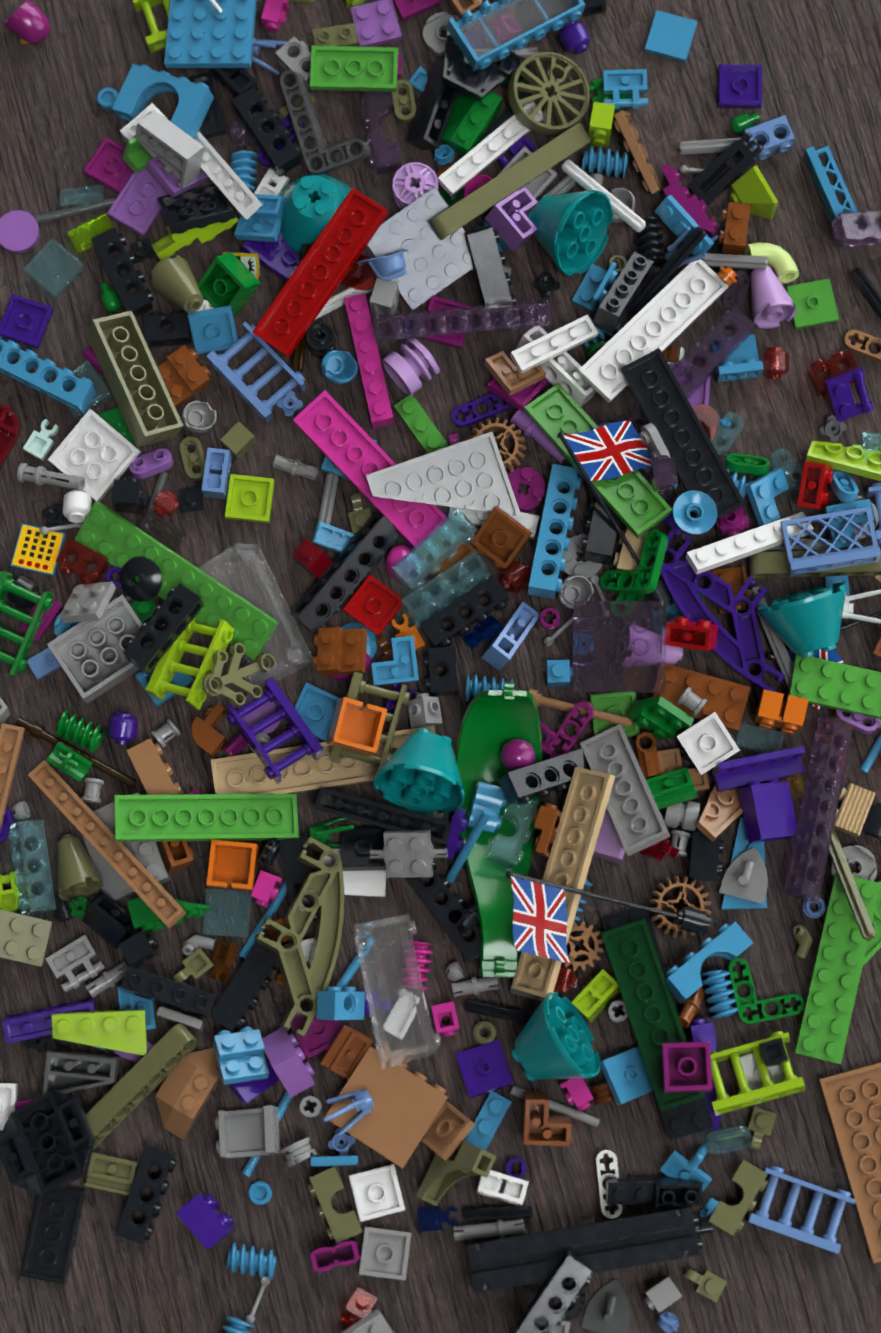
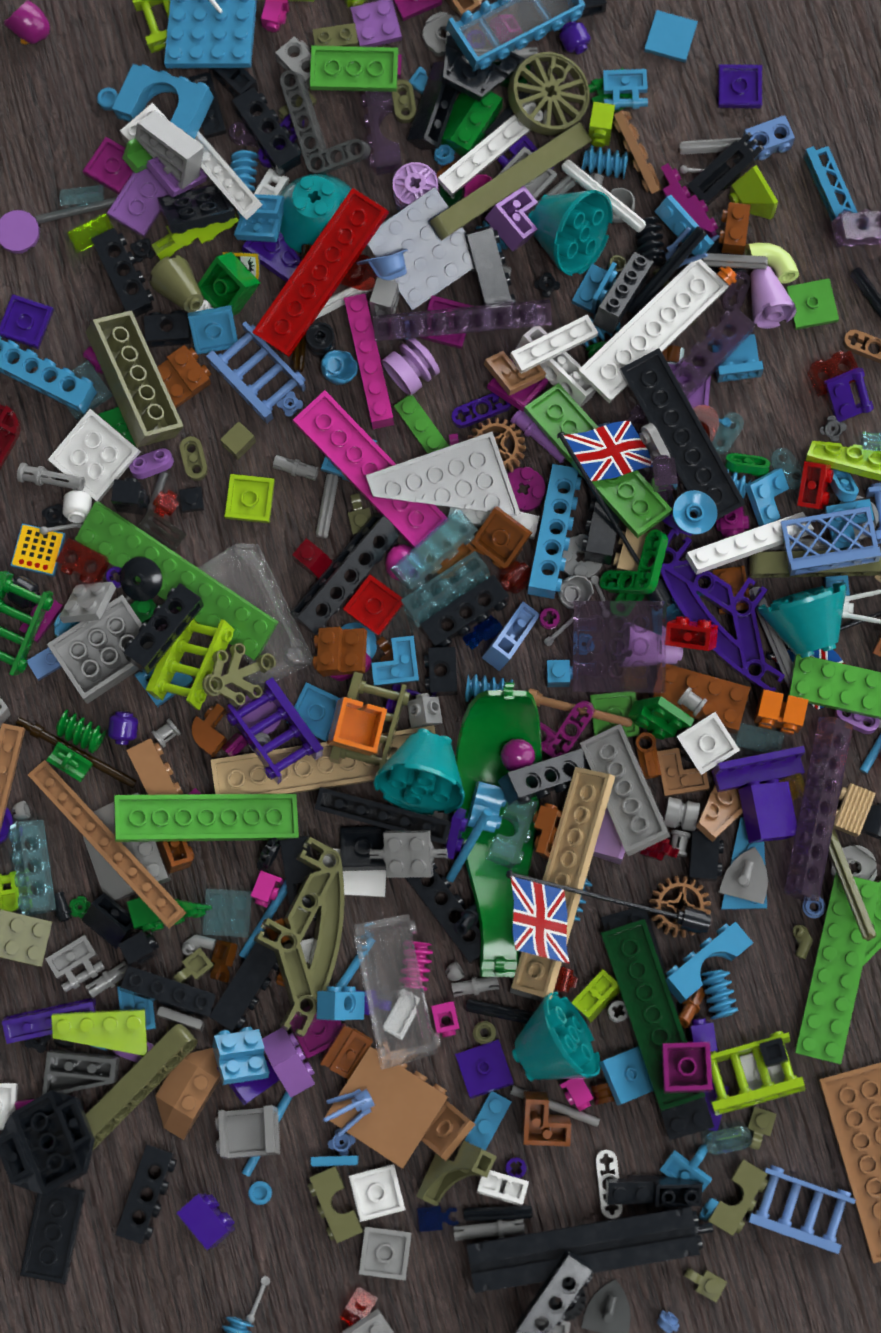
clear light blue plate [23,238,85,298] -> none
light aqua plate [23,419,59,461] -> none
olive cone [57,834,104,900] -> none
light grey bush [81,778,104,804] -> none
olive plate [85,1152,139,1196] -> none
green cylinder [100,282,121,313] -> none
light grey hair [182,401,217,434] -> none
medium blue brick [201,448,232,500] -> none
orange piece [206,840,259,892] -> none
dark azure piece [226,1243,277,1280] -> none
medium blue plant [252,38,287,75] -> none
light grey wheel [280,1137,317,1168] -> none
light grey bush [300,1096,322,1118] -> none
green plant [310,817,354,849] -> none
magenta brick [310,1240,361,1272] -> none
dark azure plate [311,521,356,553] -> none
orange plate [392,614,426,651] -> none
medium nougat gear [564,921,604,971] -> none
light grey brick [644,1276,682,1313] -> none
green plate [646,767,698,810] -> none
green beam [728,958,805,1024] -> none
green cylinder [730,112,760,134] -> none
clear red head [761,347,789,379] -> none

